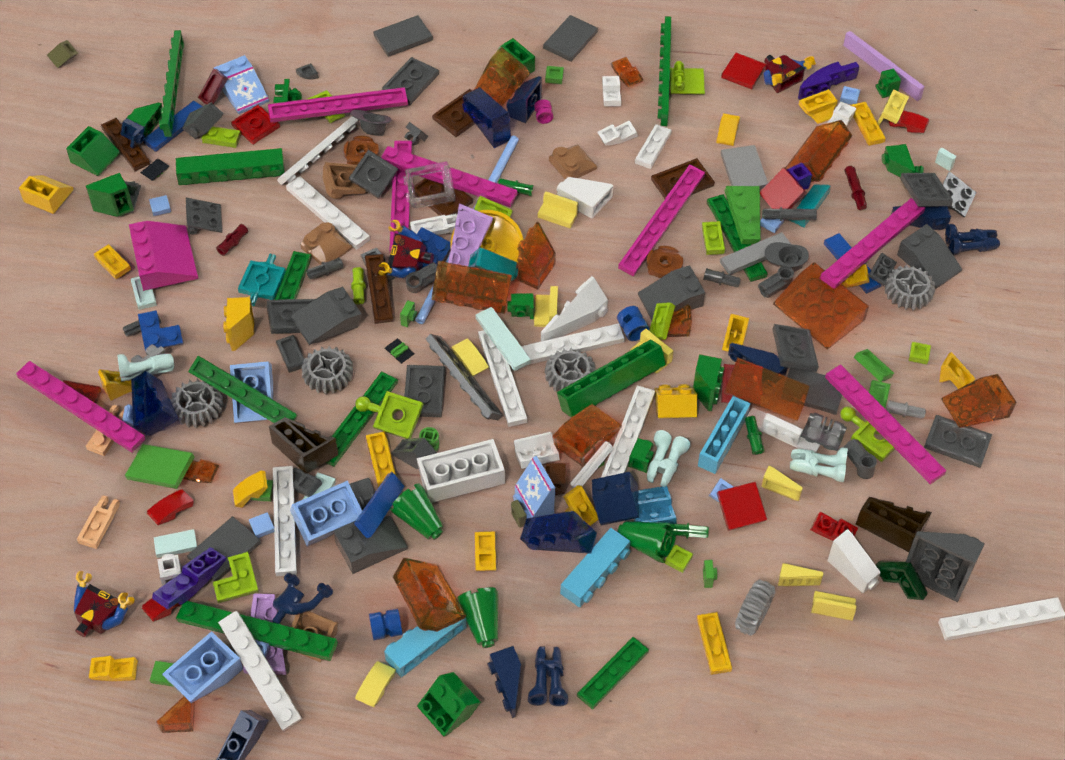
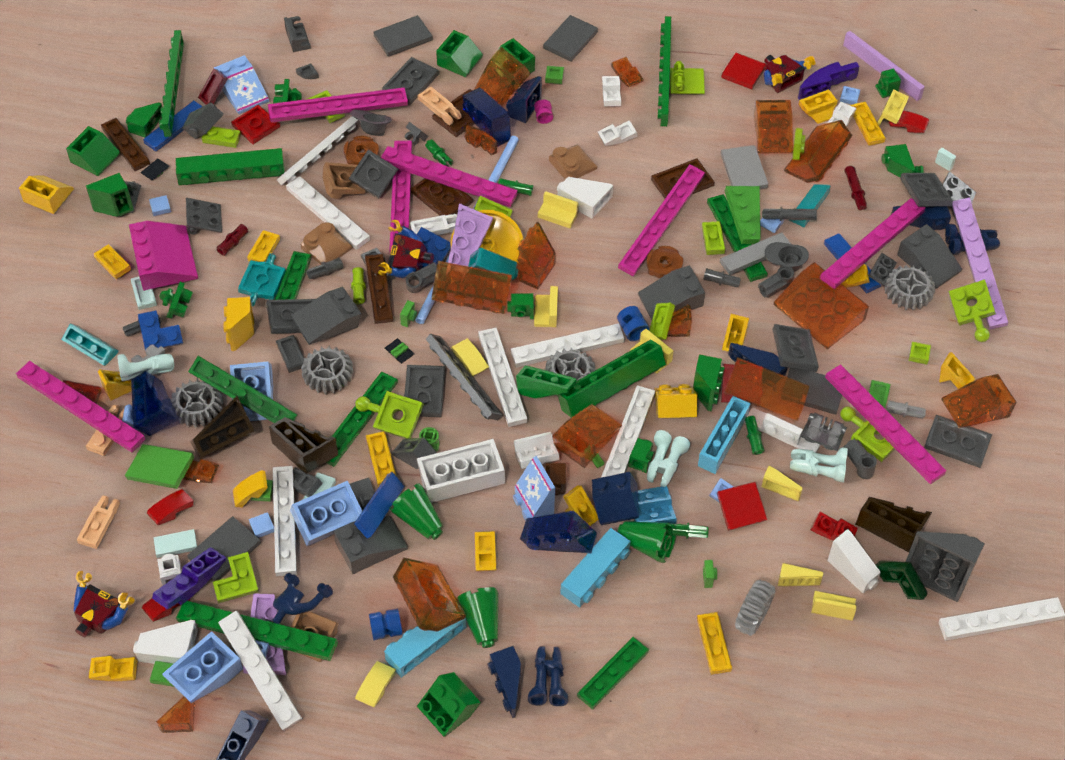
olive panel [47,40,78,68] -> none
dark blue bracket [121,118,145,148] -> none
clear window [403,161,456,208] -> none
light aqua tile [475,307,531,371] -> none
olive tile [511,500,527,528] -> none
white wedge [541,276,608,341] -> none
white axle [570,441,613,488] -> none
white tile [635,124,672,169] -> none
lime plate [665,545,693,573] -> none
yellow slope [716,113,740,146] -> none
tile [760,167,807,209] -> none
dark purple brick [787,163,812,190] -> none
bright green tile [854,349,894,382] -> none
none -> teal slope [61,323,119,366]
none -> white slope [133,620,198,664]
none -> green hips [159,281,193,319]
none -> dark brown wedge [190,396,255,459]
none -> yellow plate [247,230,280,262]
none -> dark grey hinge [284,16,311,52]
none -> light nougat hinge [418,87,461,125]
none -> green axle [425,139,453,167]
none -> green slope [436,30,483,77]
none -> clear orange slope [464,125,497,156]
none -> green slope [516,365,577,399]
none -> clear orange slope [754,100,793,153]
none -> lime plate [792,128,806,160]
none -> lime plate [949,279,996,342]
none -> lavender plate [952,197,1008,330]

